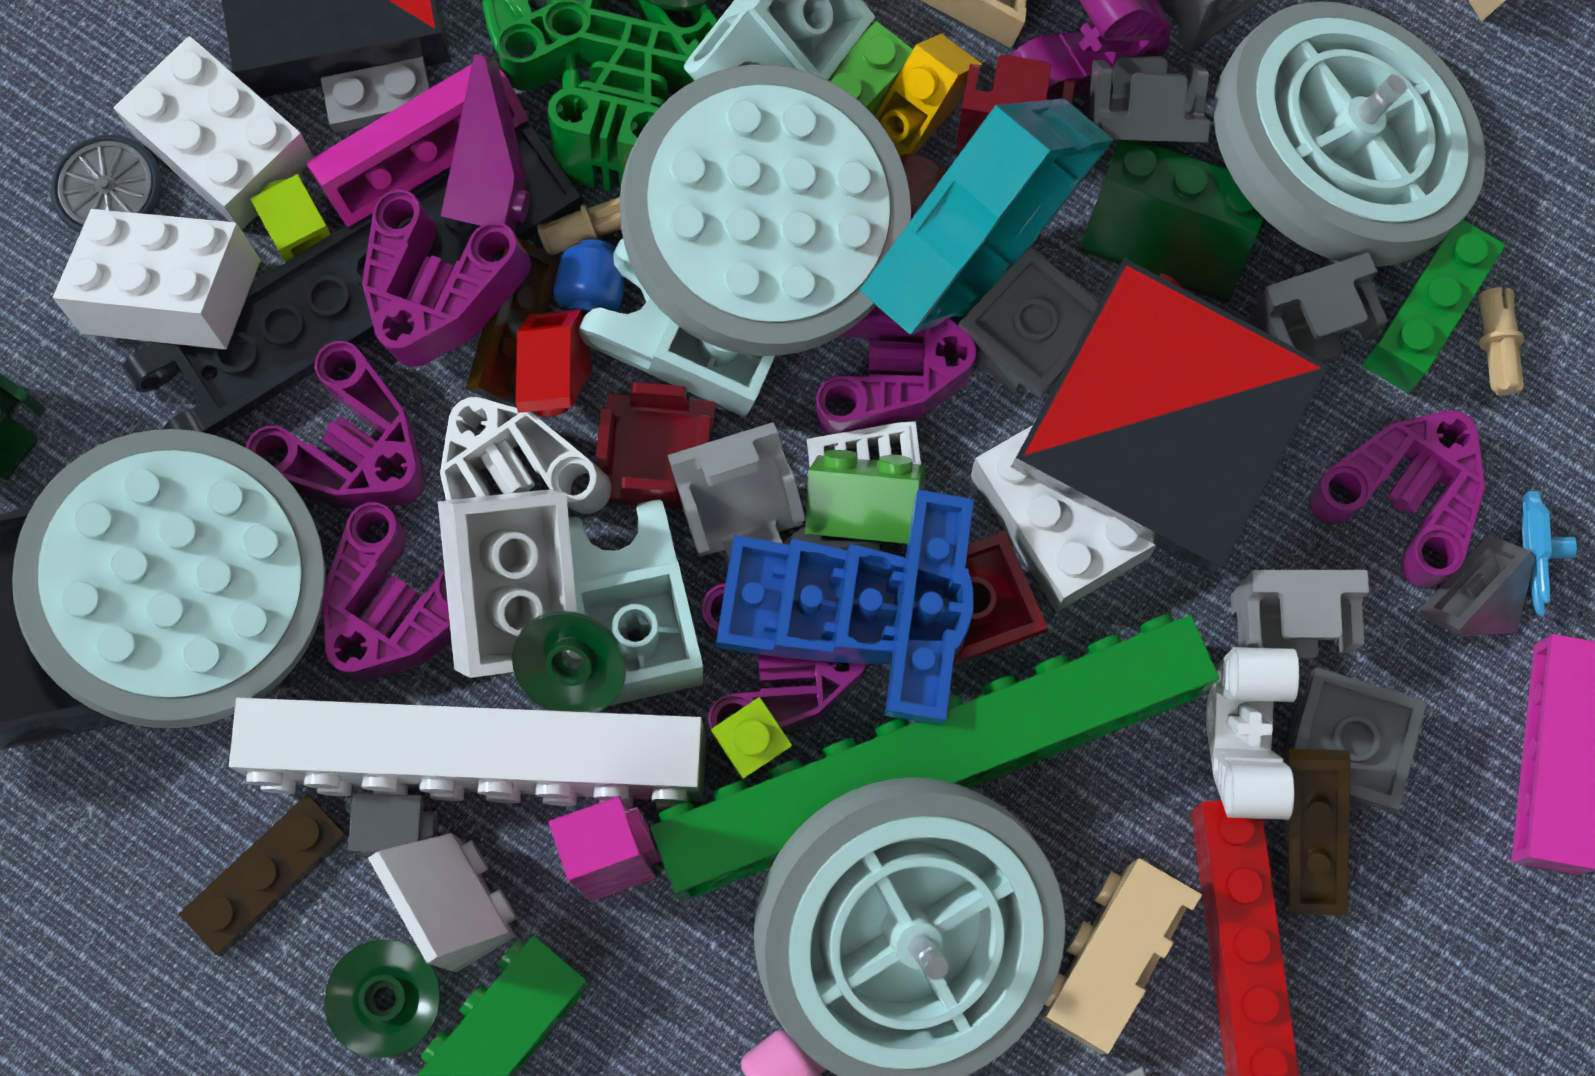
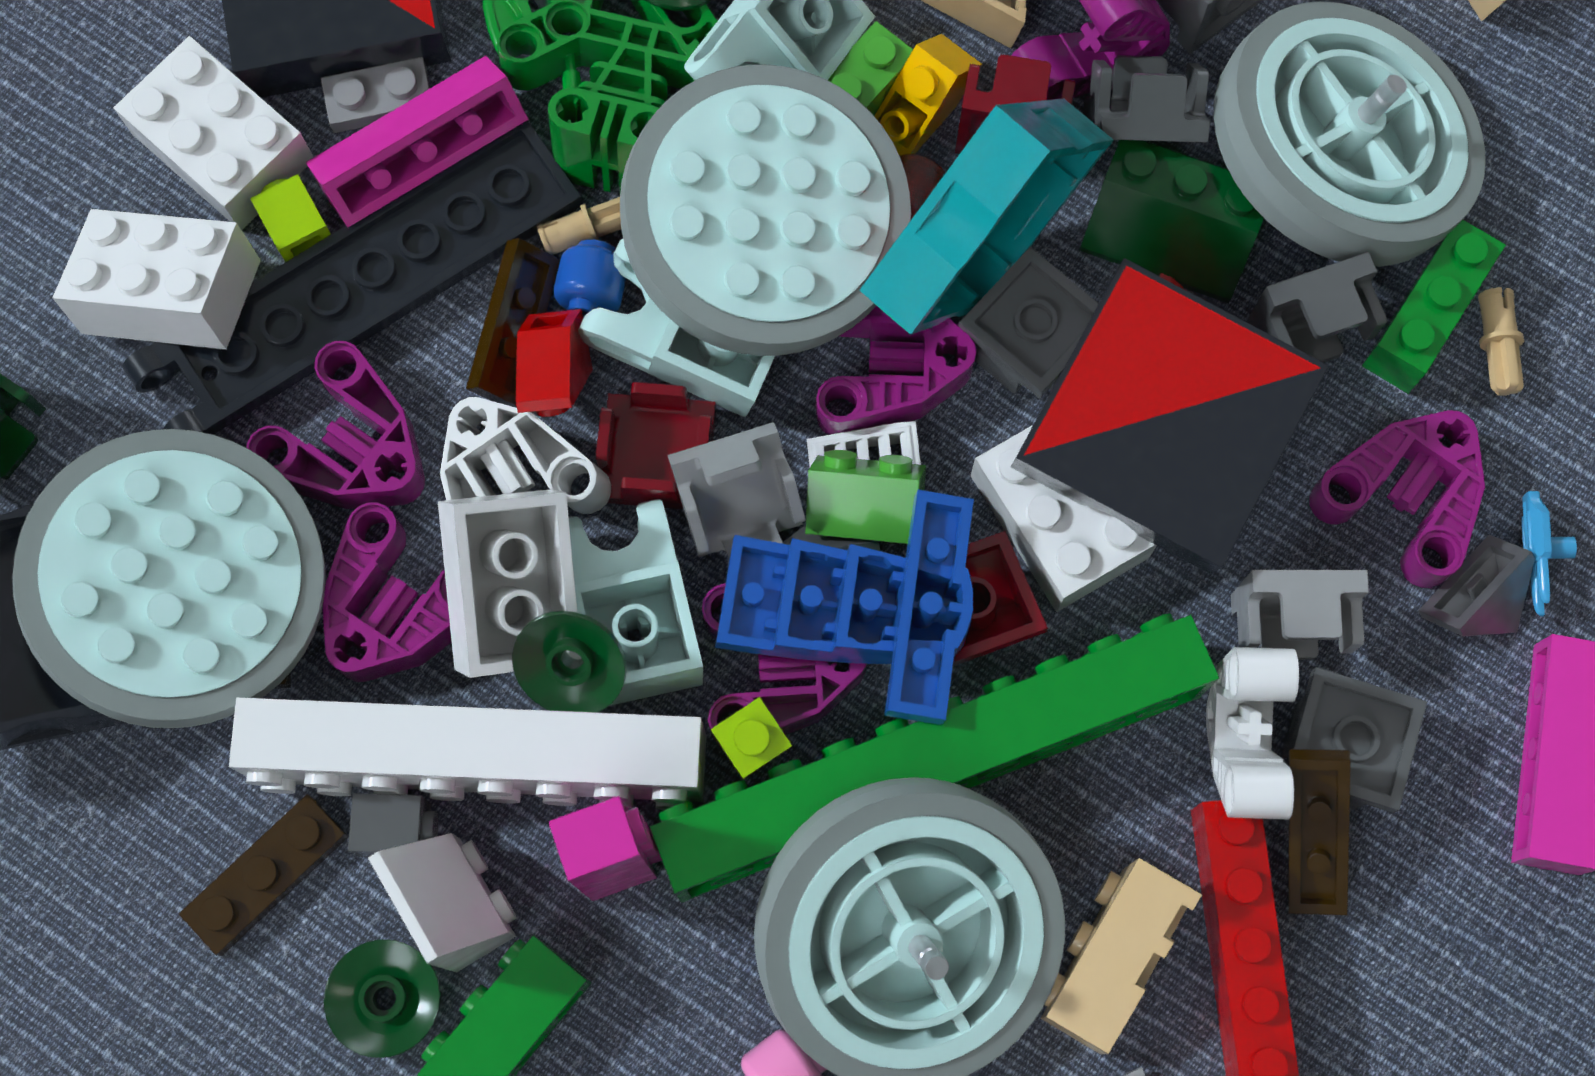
flat silver wheel [51,135,162,233] -> none
magenta connector [362,189,531,367] -> none
magenta slope [441,54,530,231] -> none

